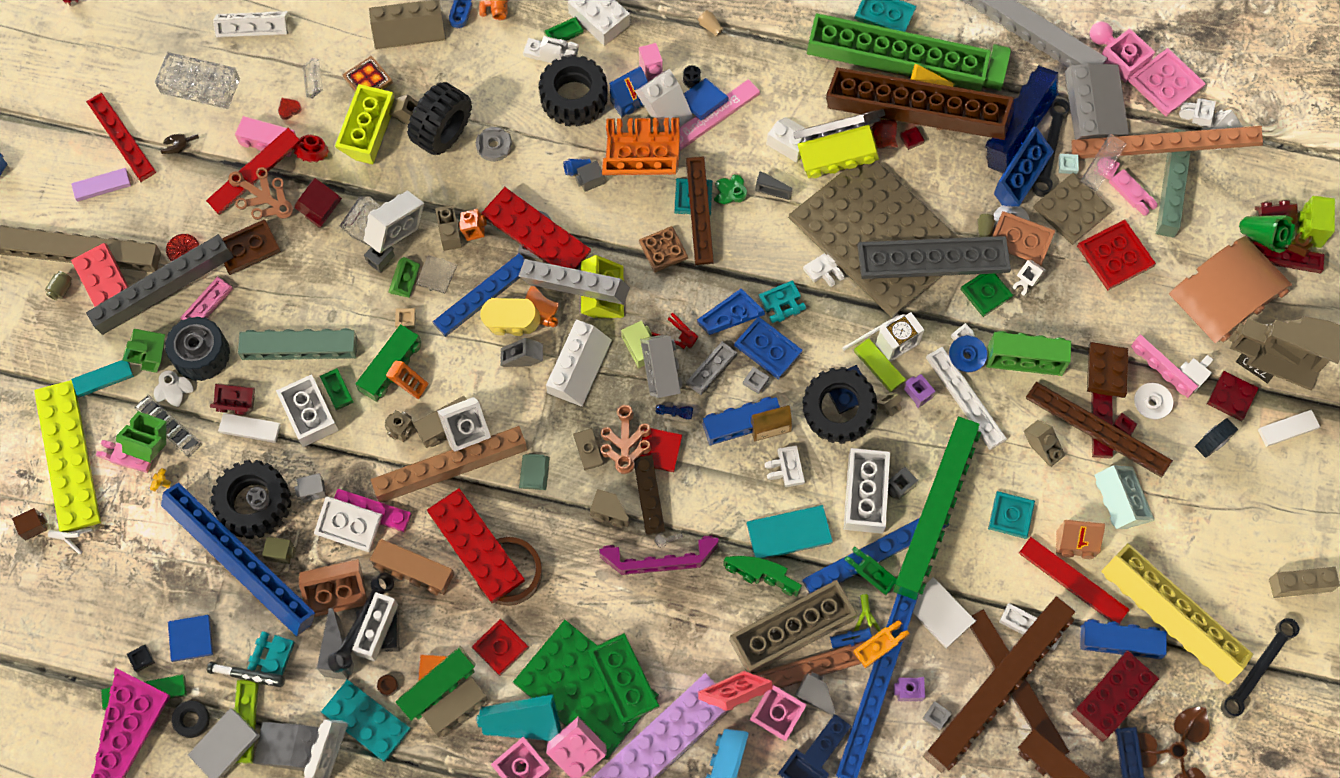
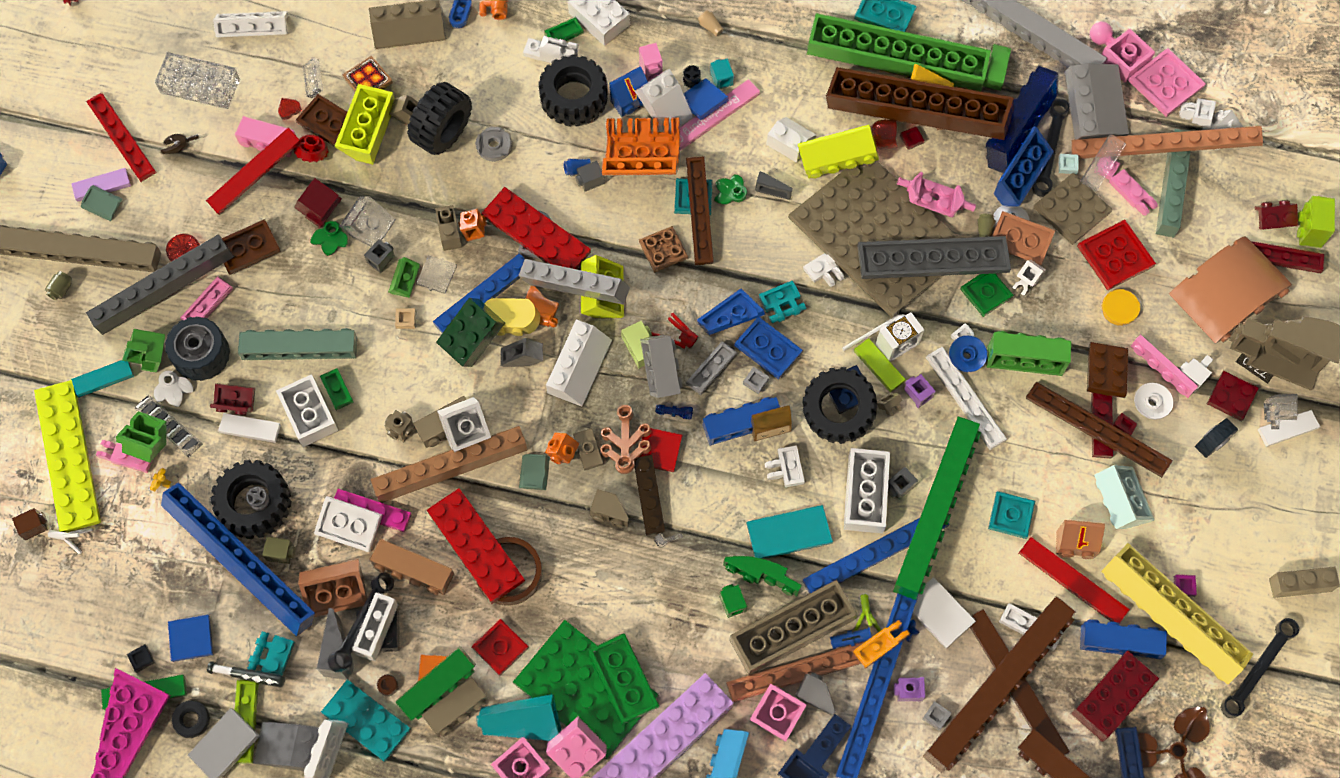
coral plate [71,243,129,307] -> none
nougat plant [228,167,293,220] -> none
light grey brick [295,473,327,503] -> none
green brick [355,324,421,402] -> none
white brick [363,191,424,253] -> none
orange slope [386,361,429,399] -> none
magenta slope [599,536,719,575] -> none
coral plate [698,671,773,710] -> none
plate [793,109,885,141] -> none
green hinge [844,546,897,596] -> none
dark tan slope [1024,420,1065,467] -> none
green cone [1239,215,1295,253] -> none
reddish brown tile [1287,232,1314,257] -> none
none -> sand green piece [81,185,122,222]
none -> reddish brown plate [296,94,348,147]
none -> green plate [310,221,348,256]
none -> dark green brick [436,298,505,367]
none -> orange brick [545,433,580,464]
none -> teal brick [710,58,734,89]
none -> green brick [719,584,747,618]
none -> bright pink plate [897,172,976,217]
none -> clear blue plant [905,619,920,643]
none -> yellow tile [1101,289,1140,326]
none -> magenta plate [1174,575,1197,597]
none -> clear brick [1264,394,1298,430]

